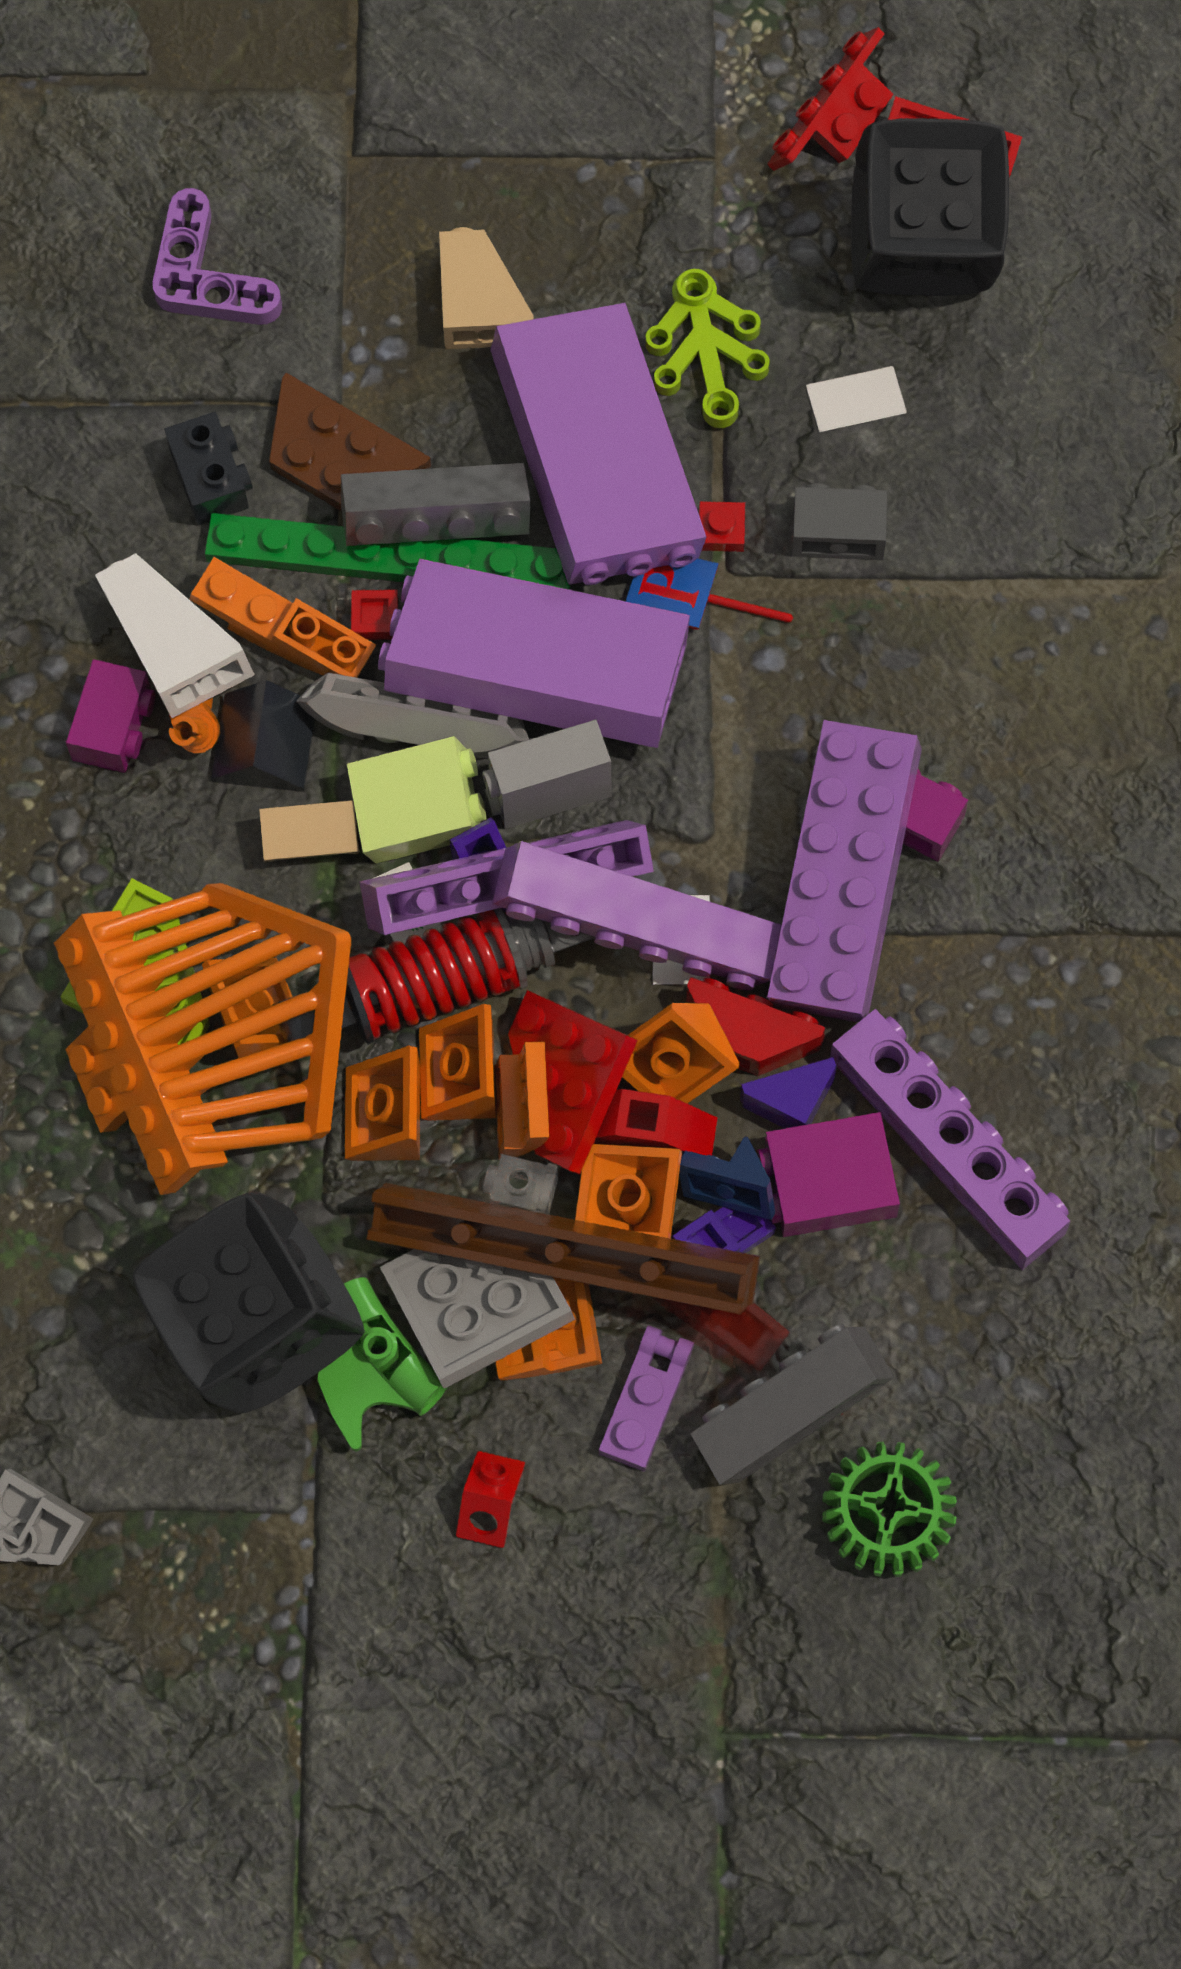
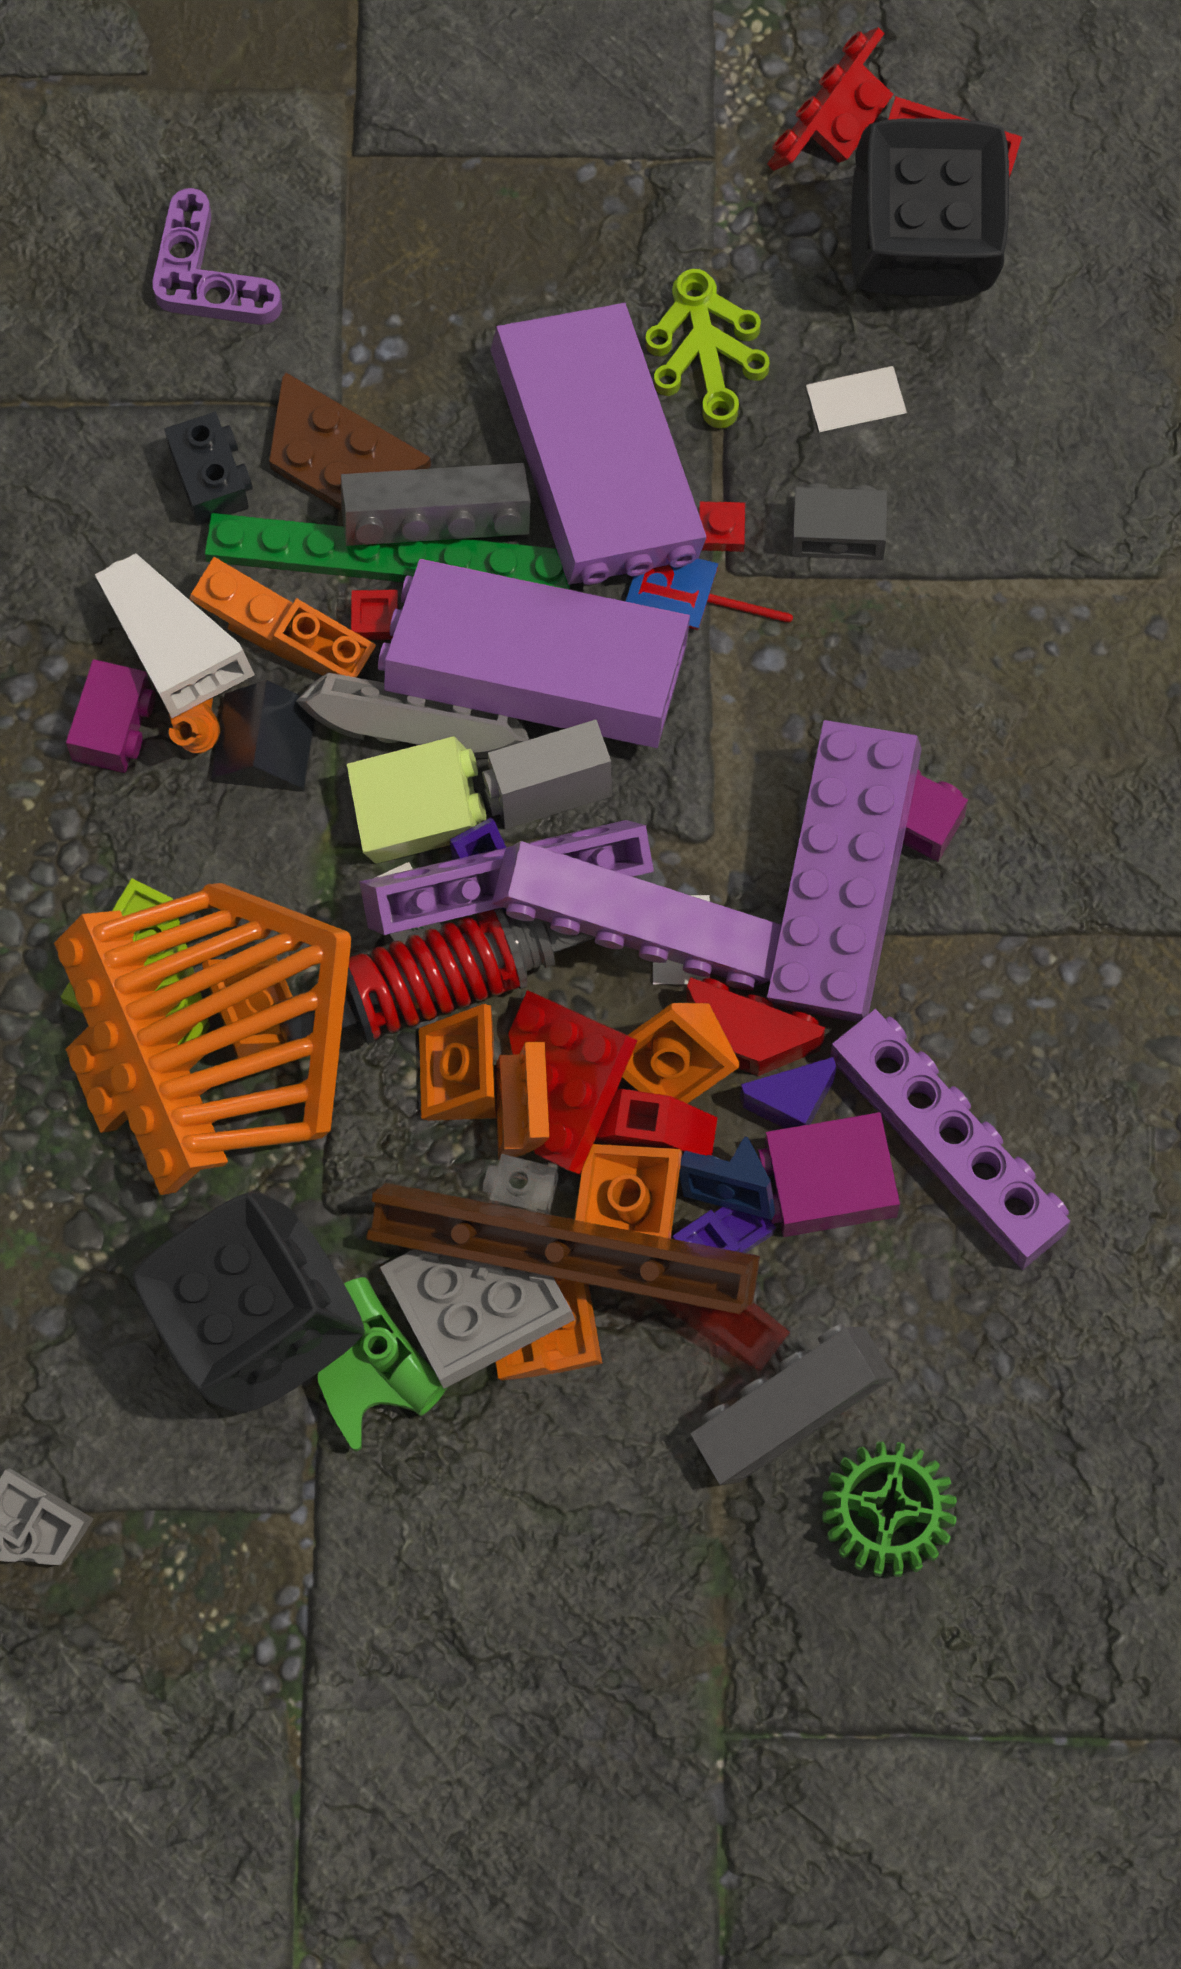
tan hinge [259,800,359,862] -> none
orange slope [345,1045,420,1161] -> none
tan slope [439,227,534,349] -> none
red bracket [456,1451,525,1548] -> none
medium lavender plate [599,1325,694,1472] -> none

